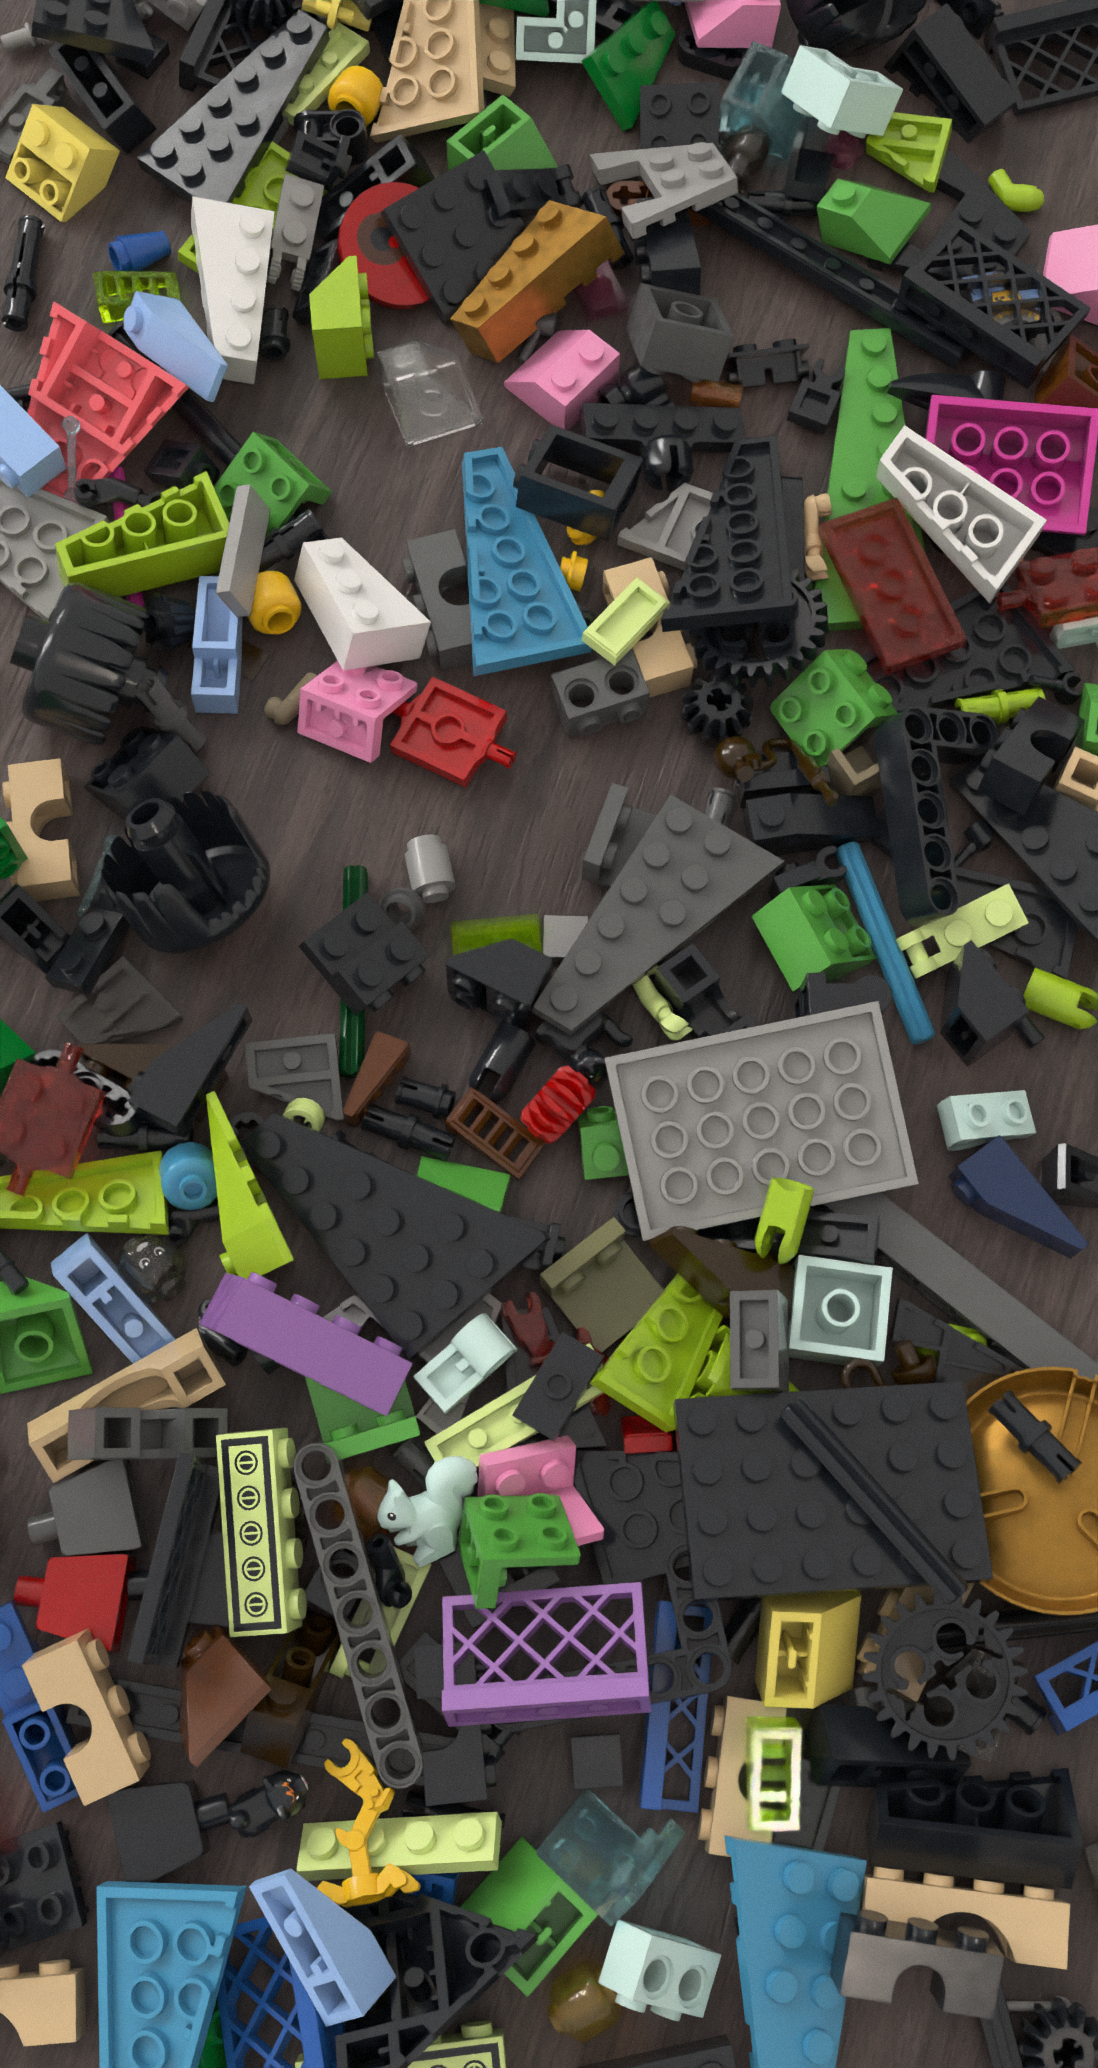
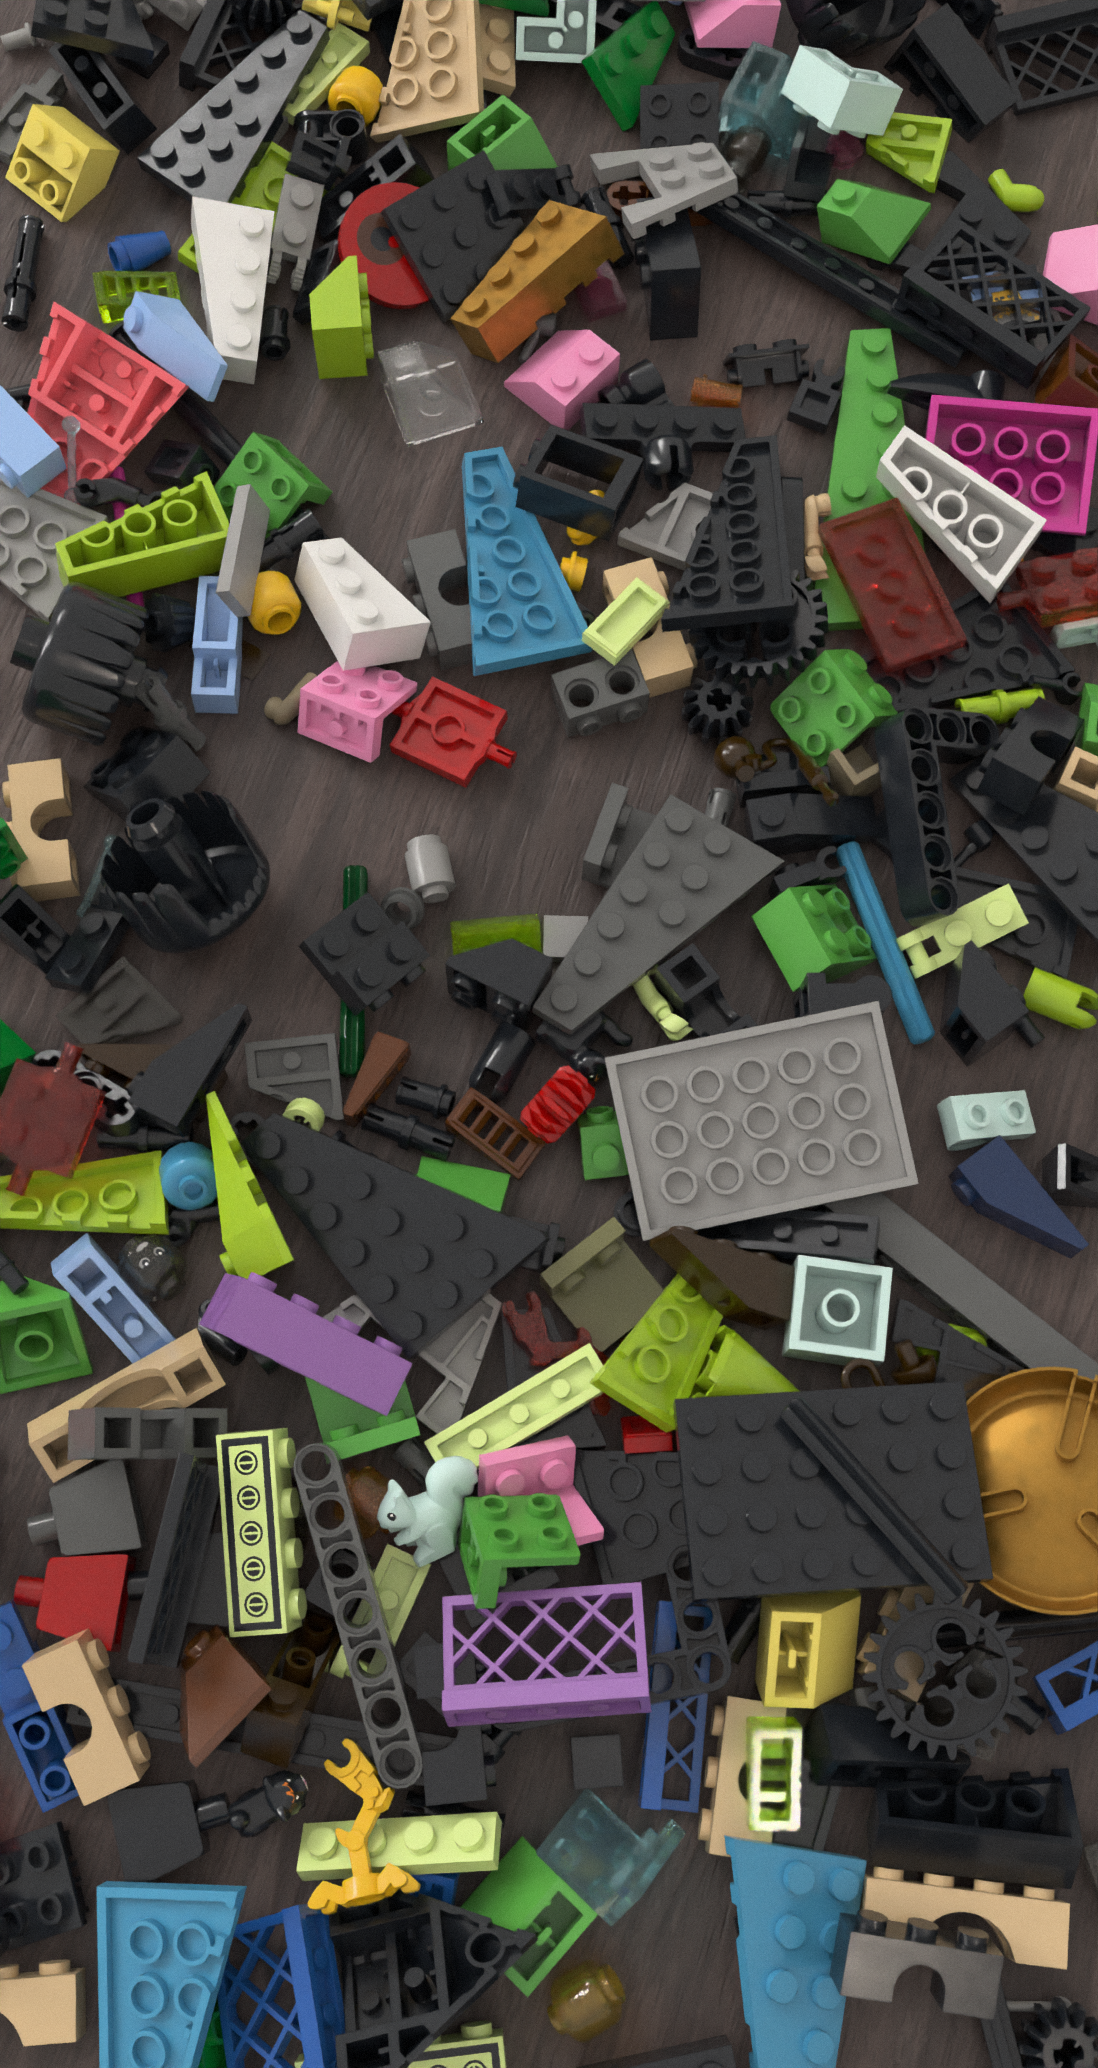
light blue slope [249,1869,396,2027] -> none
black arm [366,1533,412,1609] -> none
light aqua plate [413,1313,517,1414] -> none
black plate [512,1332,605,1442] -> none
light aqua brick [598,1919,721,2021] -> none
dark grey brick [626,283,734,382] -> none
dark grey panel [730,1290,789,1393] -> none
lime piece [755,1177,815,1264] -> none
black pin [988,1390,1082,1485] -> none

